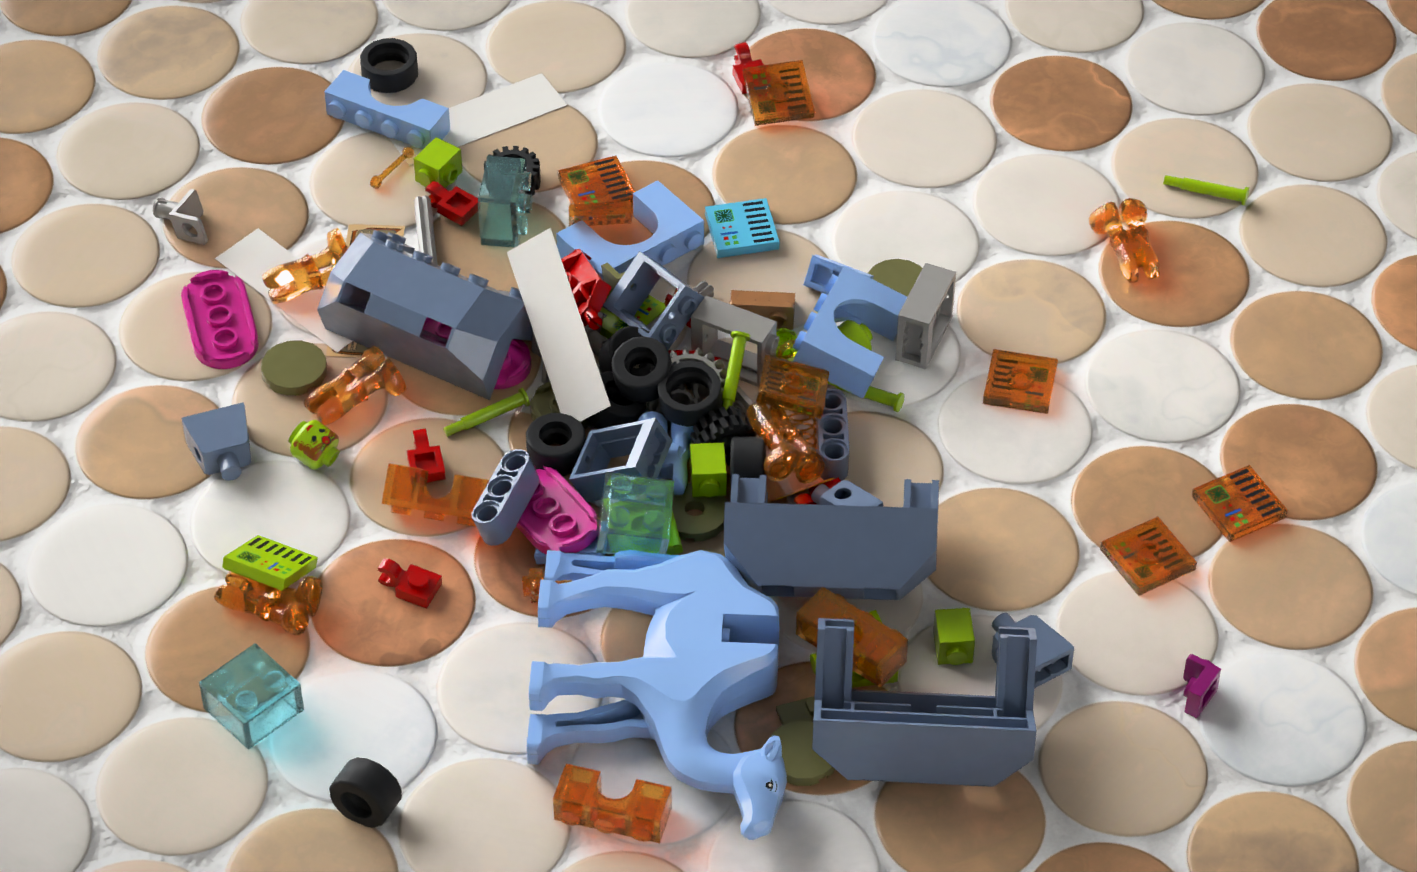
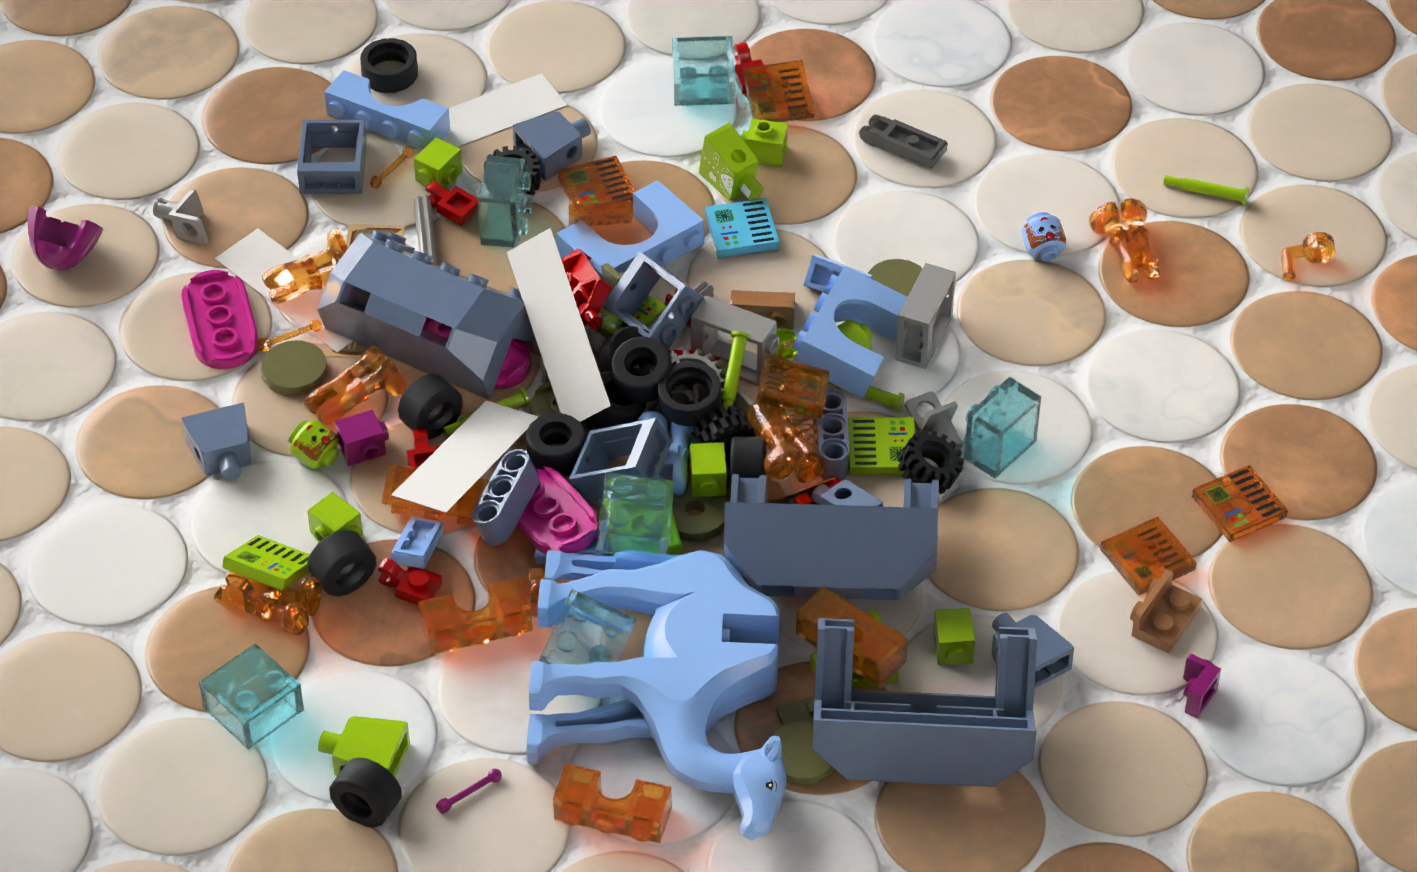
clear orange tile [983,349,1058,414] -> none
none -> magenta hair [28,206,103,270]
none -> clear orange hinge [257,319,322,352]
none -> sand blue window [297,120,367,194]
none -> lime brick [307,491,363,543]
none -> black tyre [307,530,376,597]
none -> lime torso [318,716,410,777]
none -> magenta brick [335,409,389,466]
none -> white sticker [391,401,538,512]
none -> light blue plate [391,516,444,569]
none -> black tyre [398,374,463,440]
none -> clear orange arch [418,578,533,655]
none -> magenta hinge [436,768,502,814]
none -> sand blue torso [512,111,591,181]
none -> clear light blue piece [538,589,636,665]
none -> clear light blue piece [672,36,735,106]
none -> lime torso [699,123,763,200]
none -> lime brick [741,118,788,167]
none -> lime tile [848,417,915,475]
none -> dark grey hinge [859,114,948,168]
none -> black tyre [898,430,964,494]
none -> light grey bracket [905,391,964,450]
none -> clear light blue piece [963,377,1041,479]
none -> light blue head [1021,212,1067,262]
none -> medium nougat bracket [1130,569,1202,654]
none -> clear orange plate [1281,232,1335,281]

